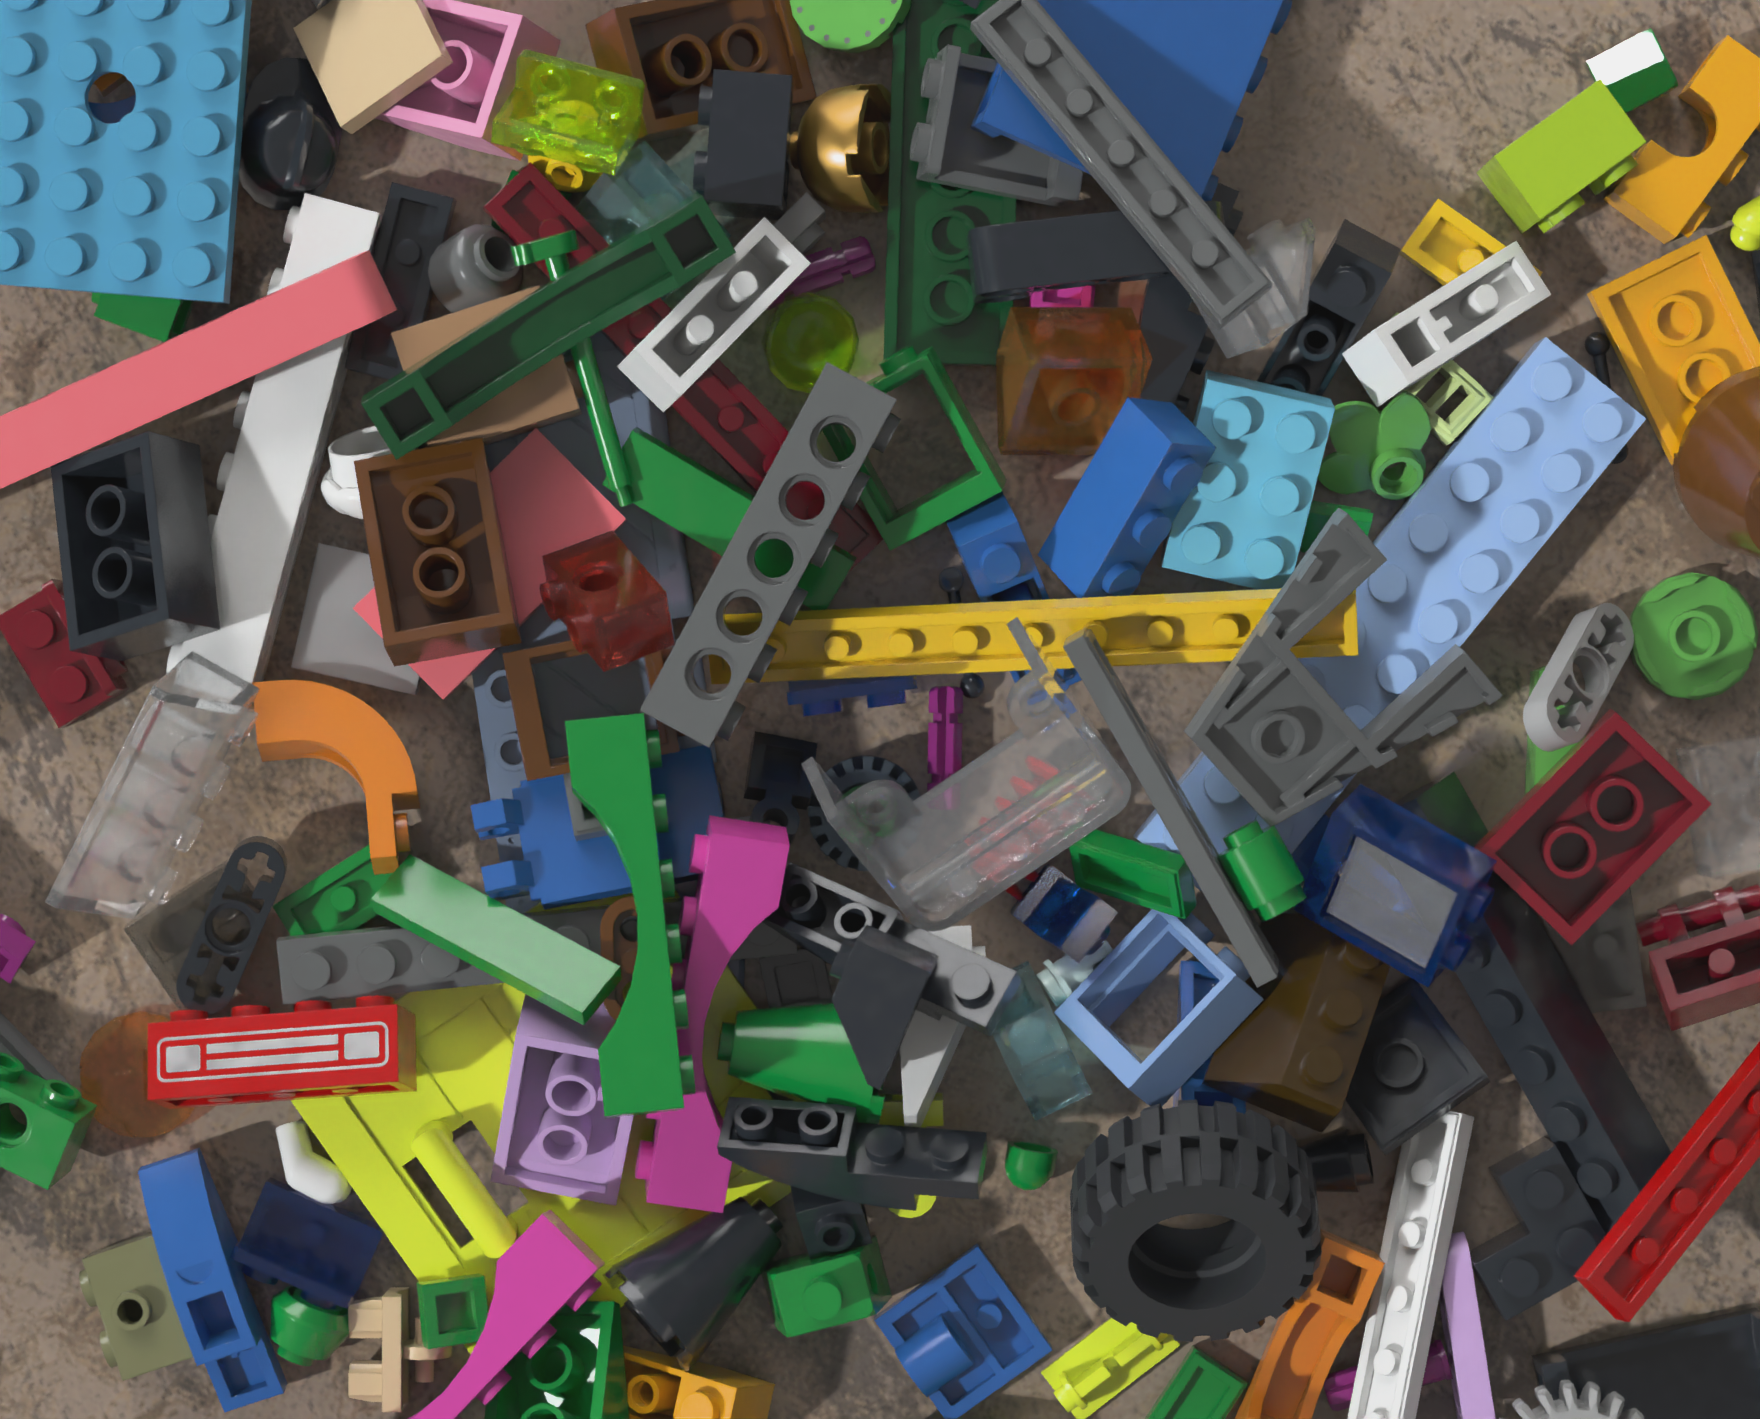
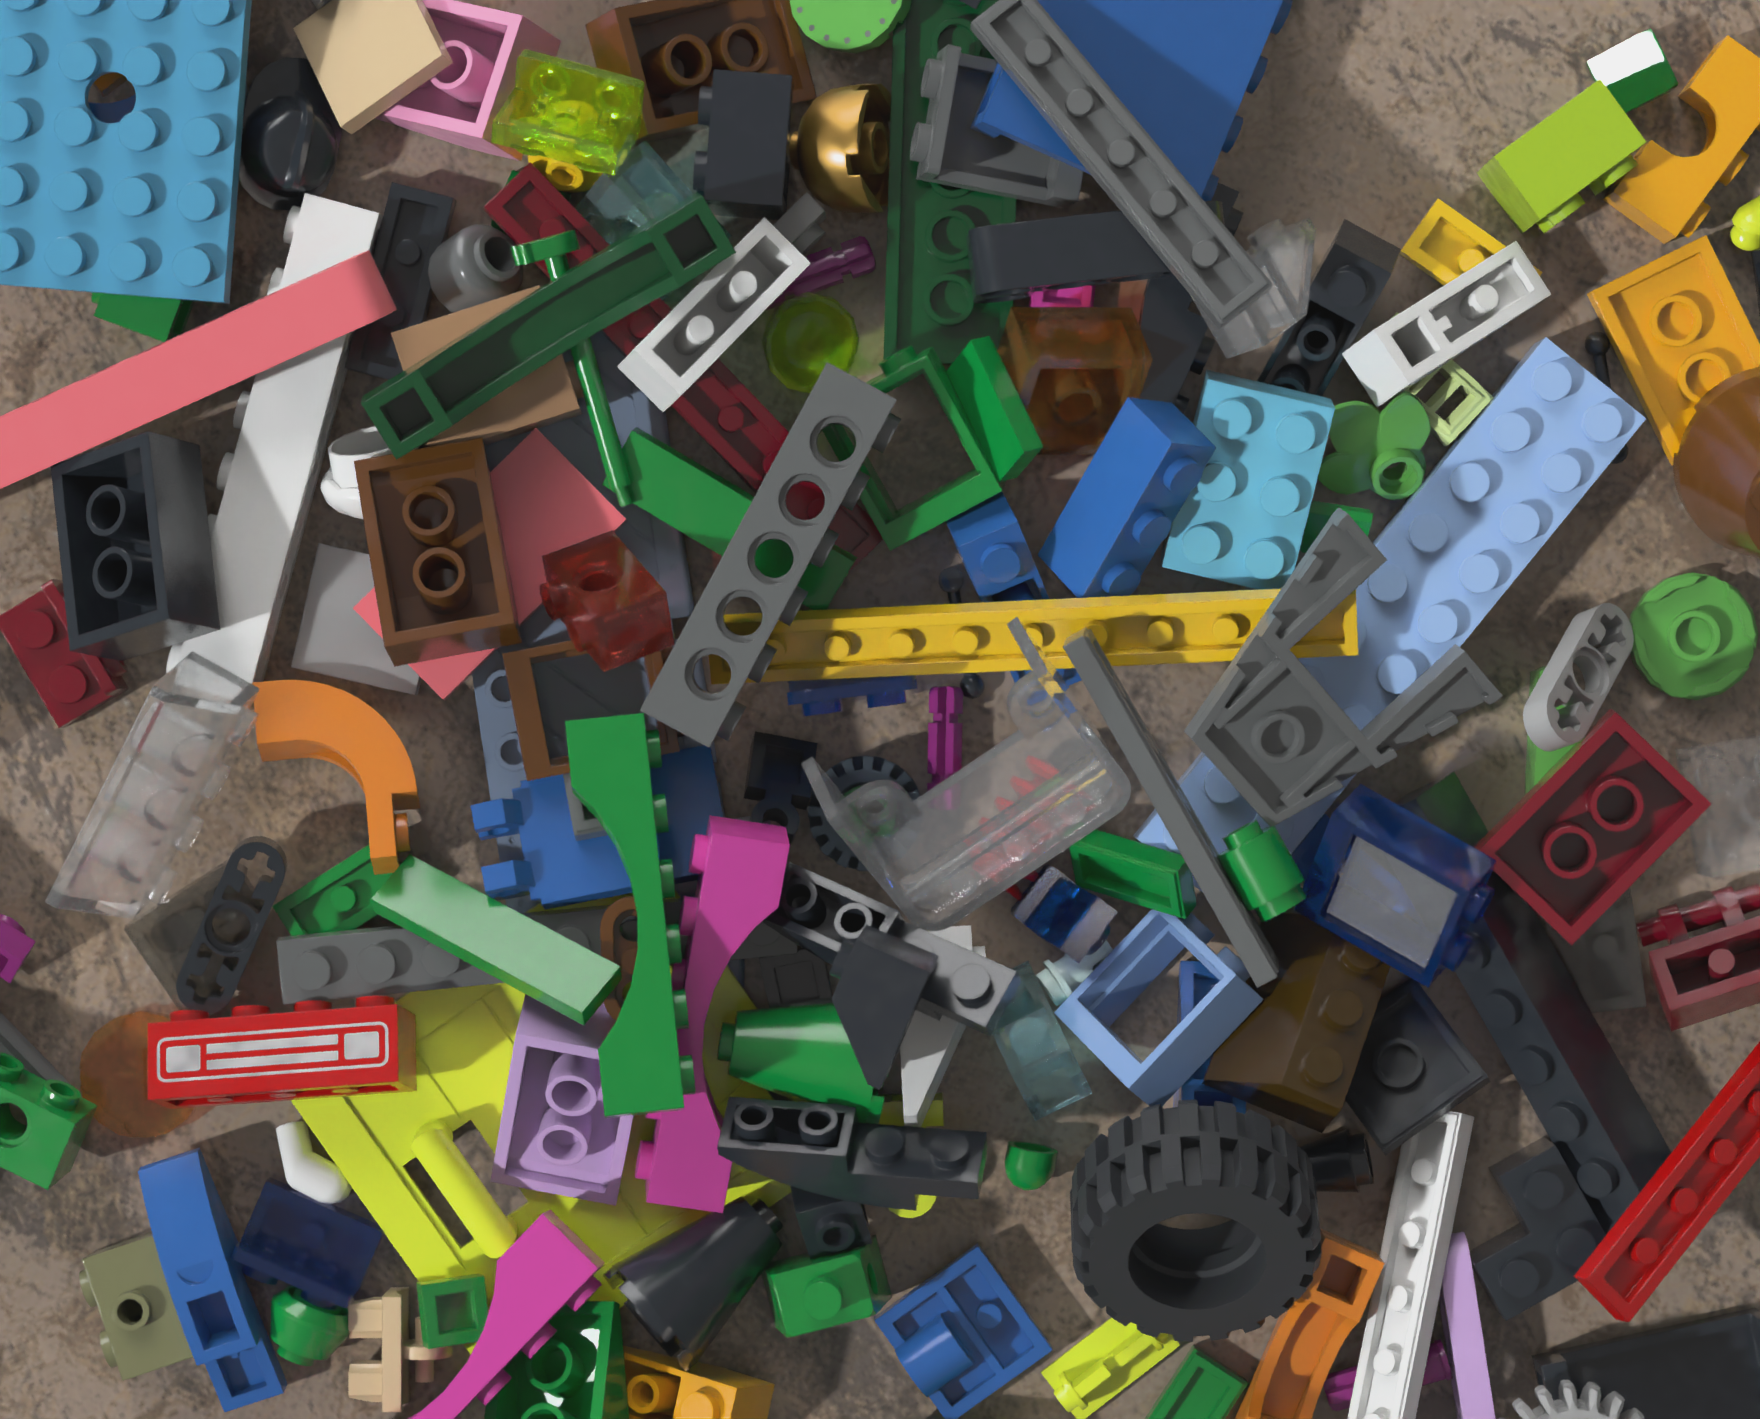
none -> green tile [946,336,1043,482]

